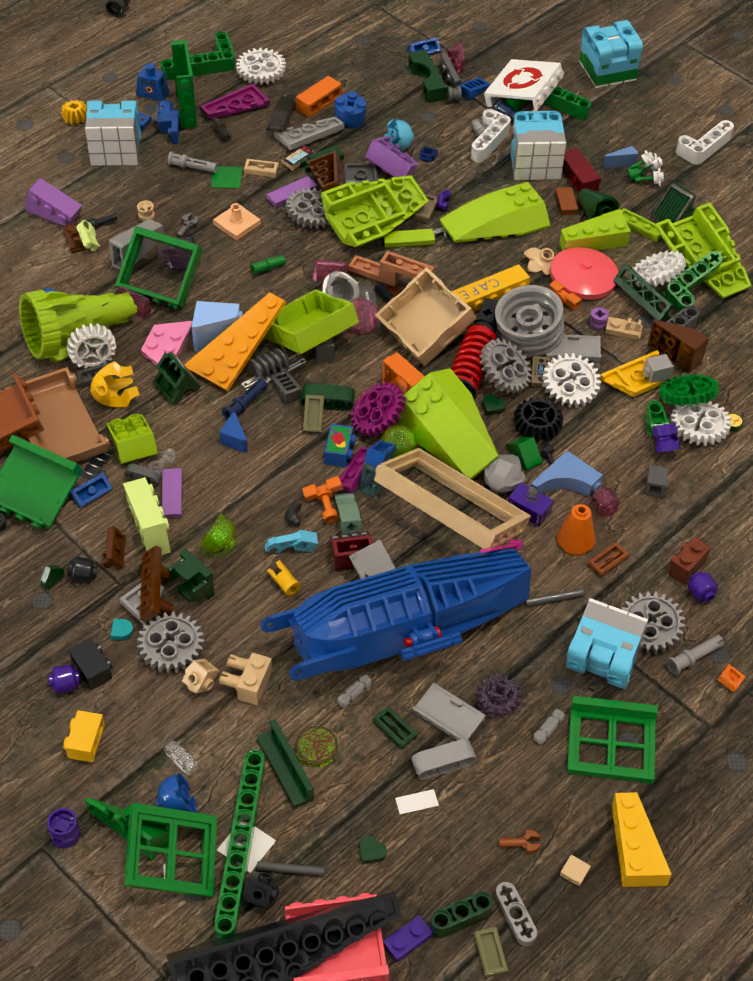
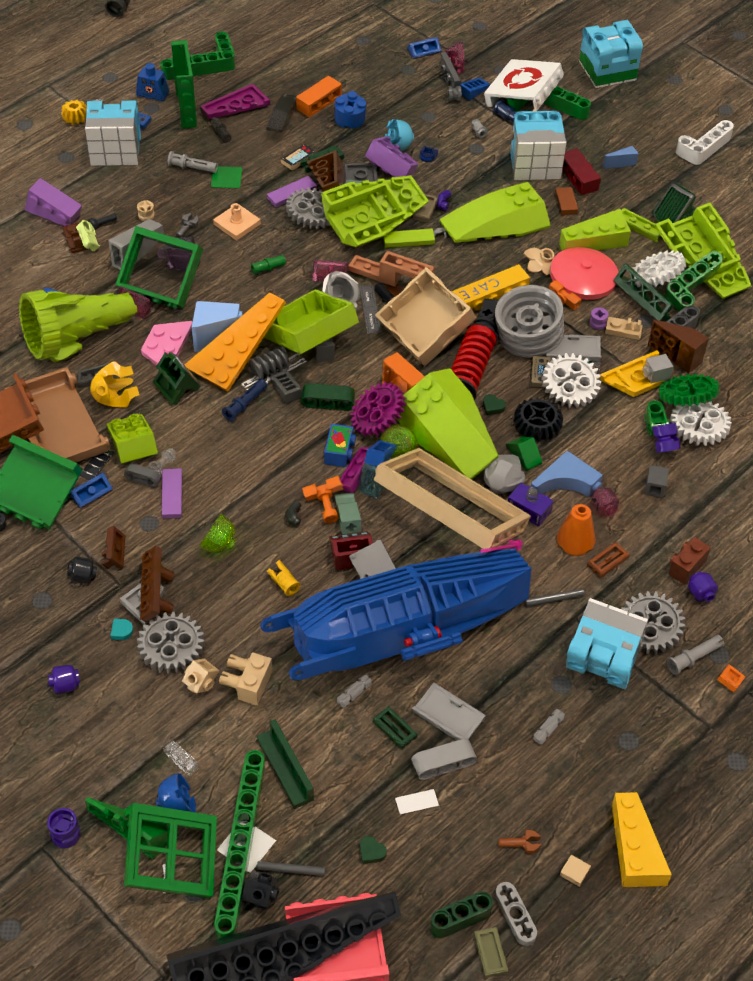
dark green tile [40,565,65,589] -> none
yellow brick [63,710,105,762] -> none
white gear [66,323,116,369] -> none
black brick [68,637,113,690] -> none
yellowish green wedge [123,477,171,555] -> none
blue plate [153,100,180,144] -> none
dark green panel [168,549,215,603] -> none
blue slope [220,413,248,452] -> none
white gear [236,48,286,85] -> none
tan tile [244,159,279,178] -> none
medium azure piece [264,530,318,554] -> none
light grey wing [274,116,345,150] -> none
tile [295,726,338,767] -> none
olive tile [303,395,324,433] -> none
clear pink tile [350,298,378,333] -> none
dark purple plate [383,915,434,962] -> none
dark green arch [408,50,447,103] -> none
white beam [471,109,511,163] -> none
gear [476,673,522,718] -> none
light grey gear [479,338,532,394] -> none
black hand [541,443,555,465] -> none
green window [567,696,658,784] -> none
dark green cone [577,188,620,219] -> none
plant [627,150,665,187] -> none
tile [728,413,743,431] -> none

